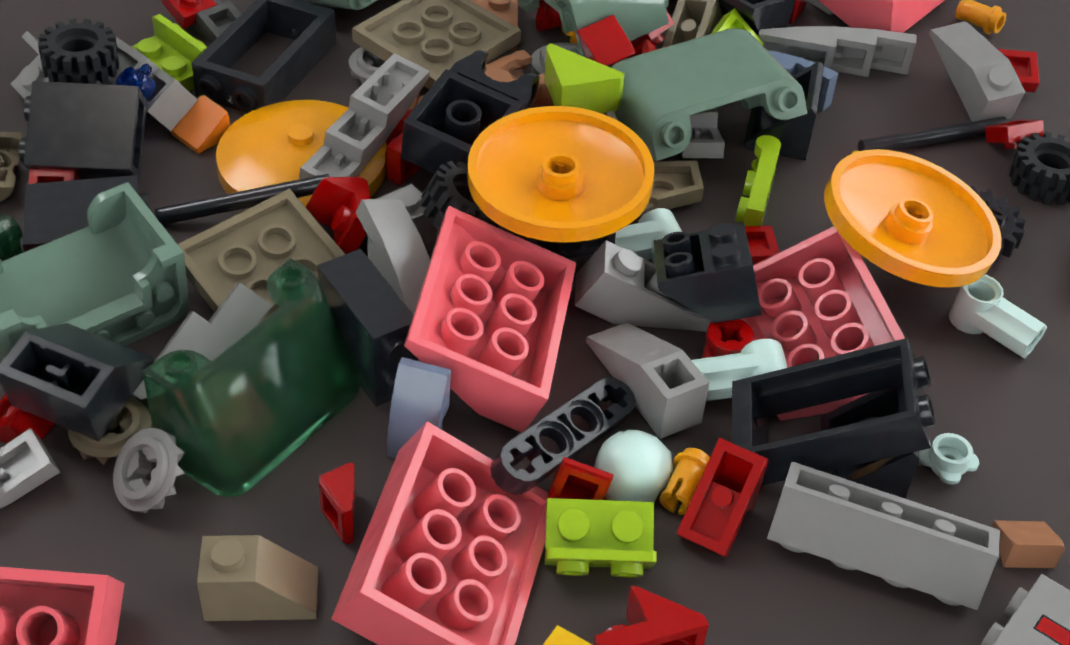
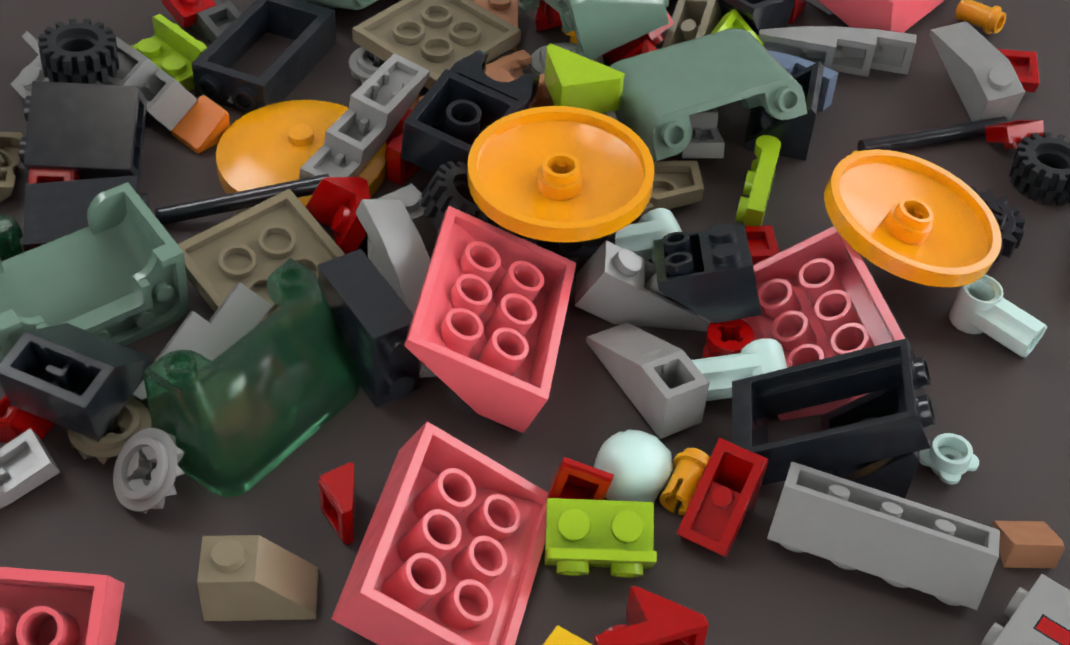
clear blue plate [115,63,156,100] -> none
sand blue slope [386,357,451,459] -> none
black beam [490,377,636,494] -> none
red slope [576,15,635,66] -> none

